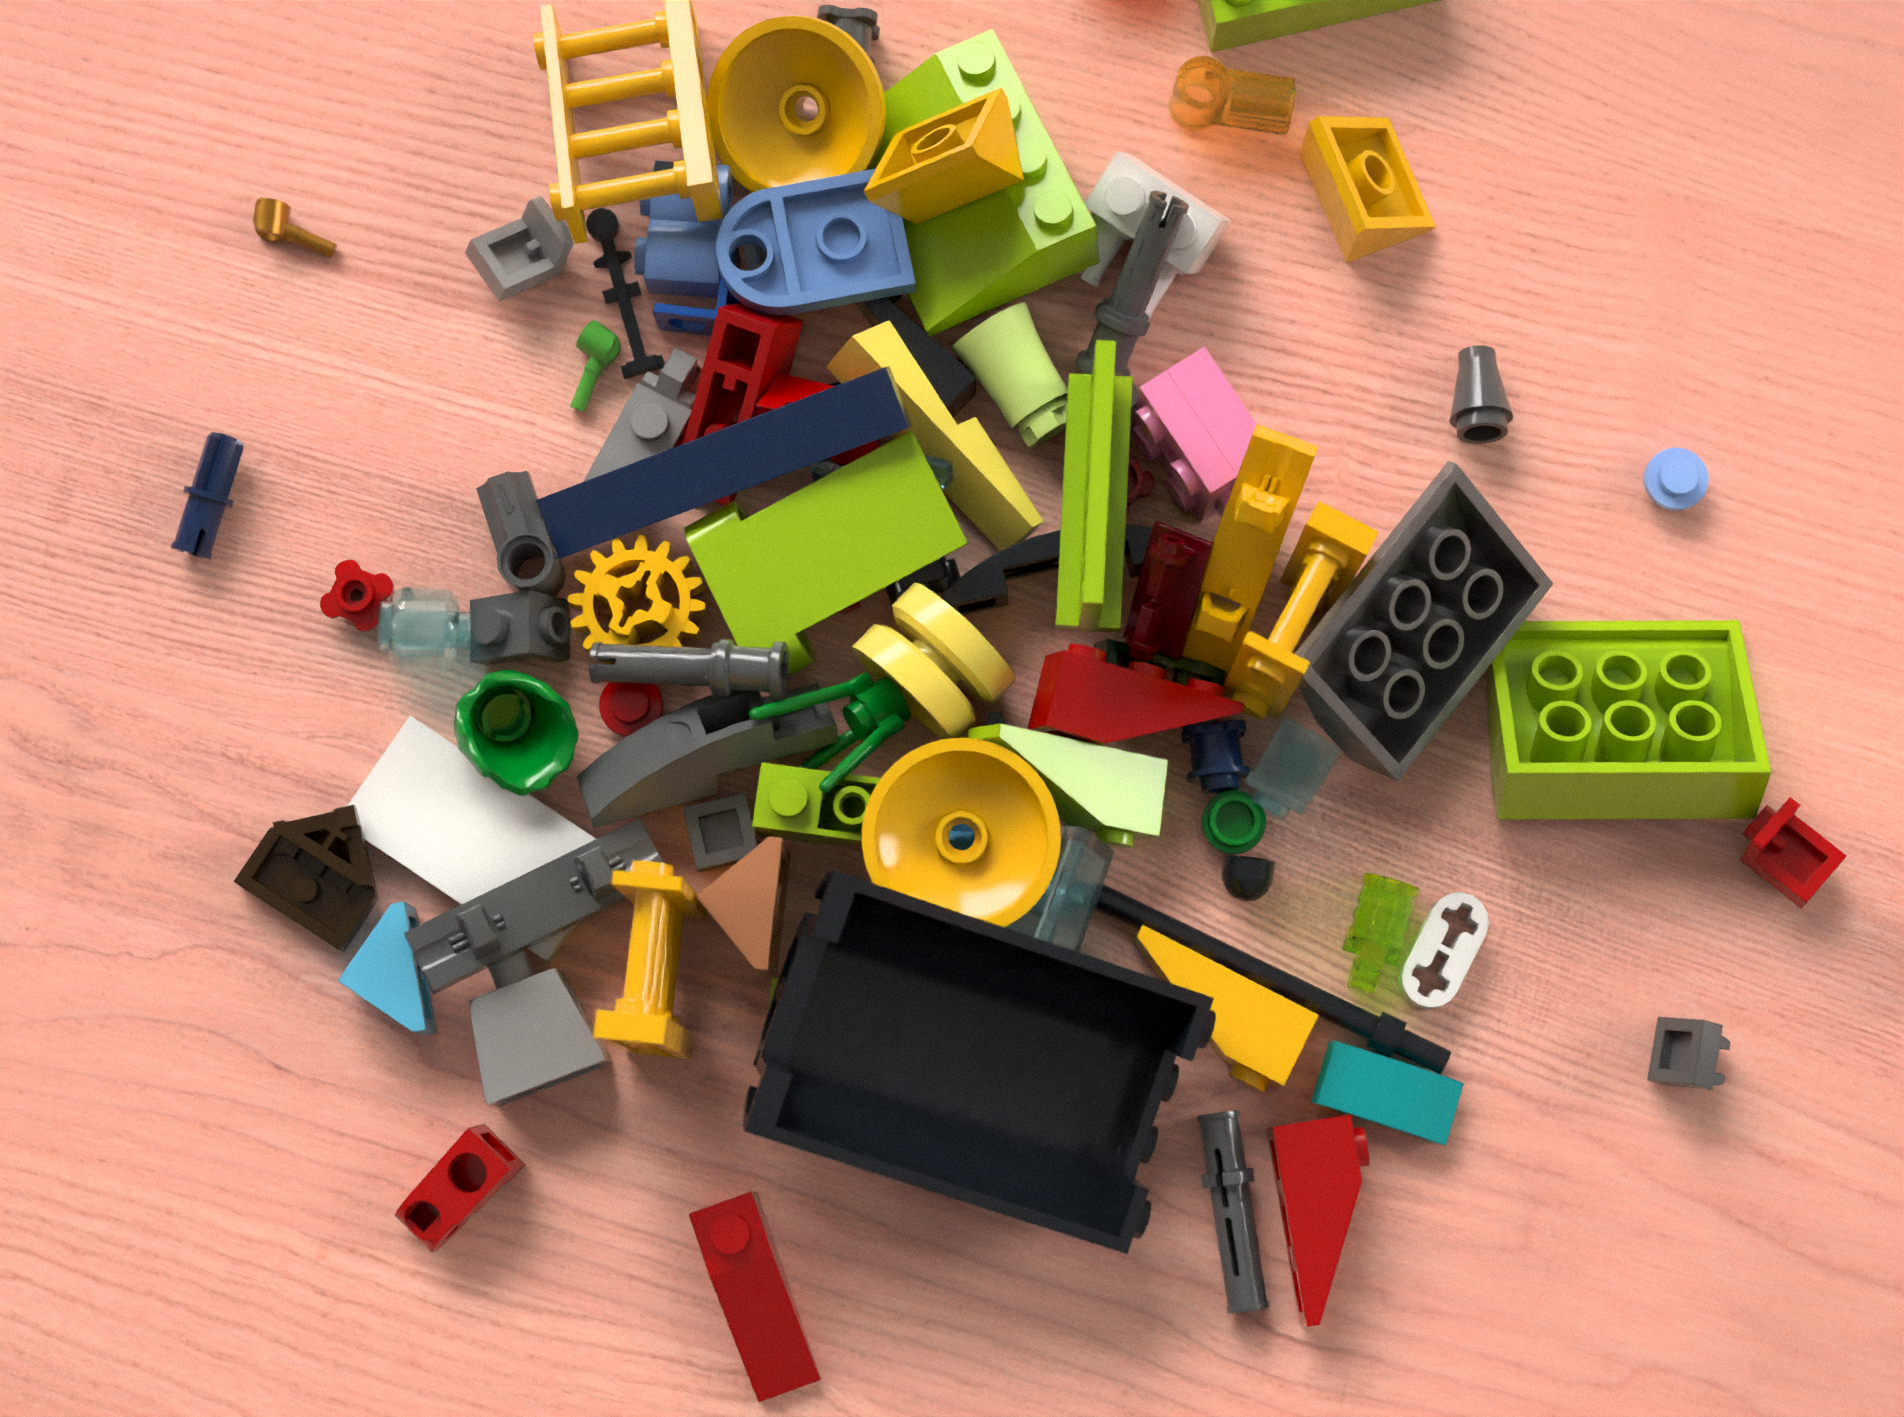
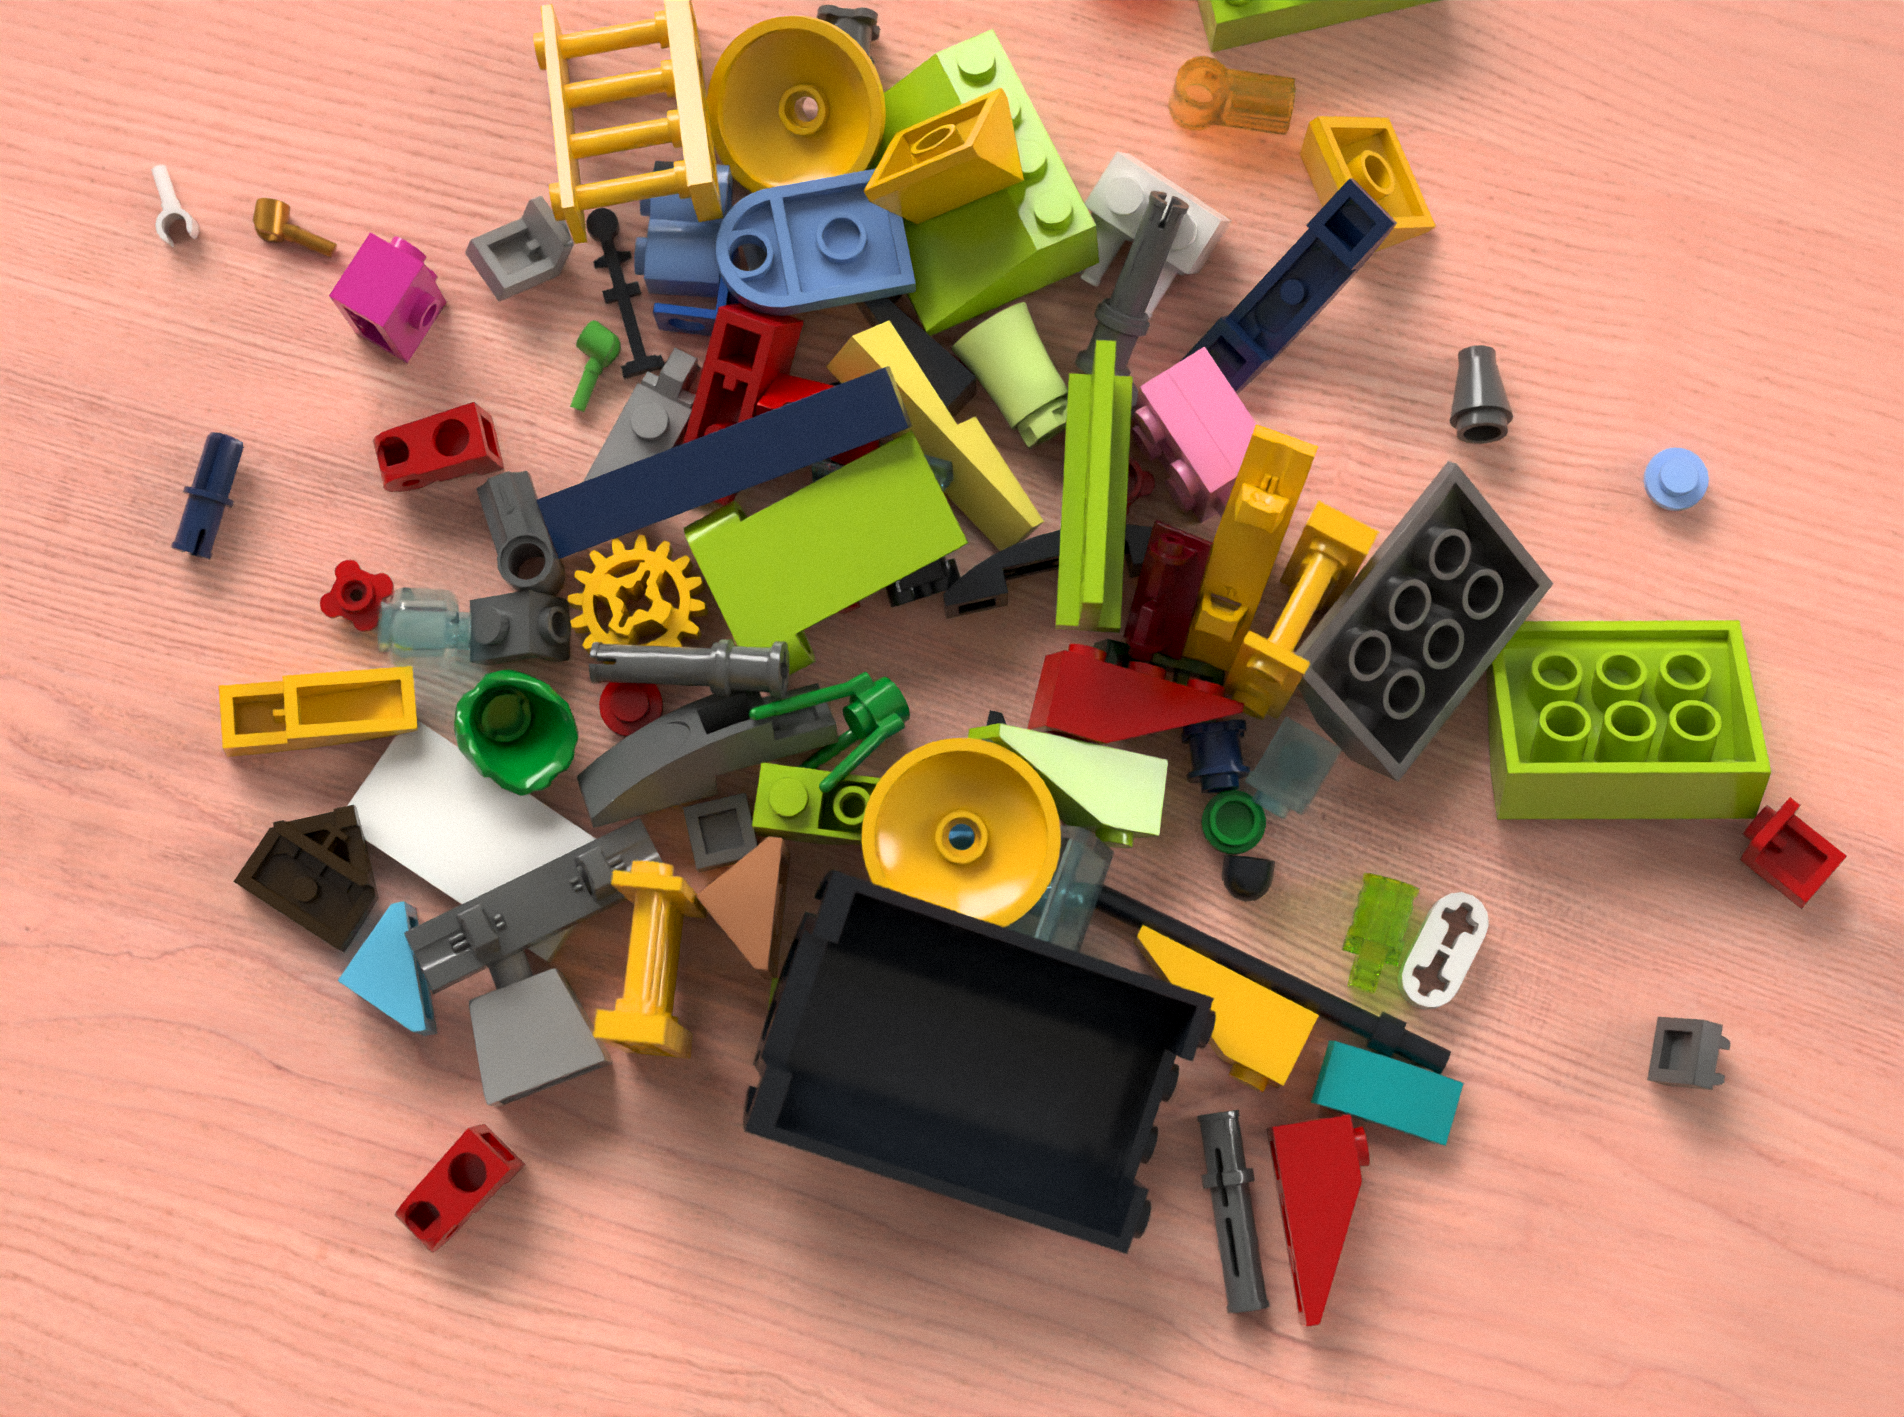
red slope [688,1191,821,1403] -> none
light yellow wheel [852,583,1016,739] -> none
none -> white hand [152,165,199,247]
none -> yellow slope [218,666,418,757]
none -> dark pink brick [329,232,447,363]
none -> red leg [373,402,504,492]
none -> dark blue slope [1181,178,1397,394]

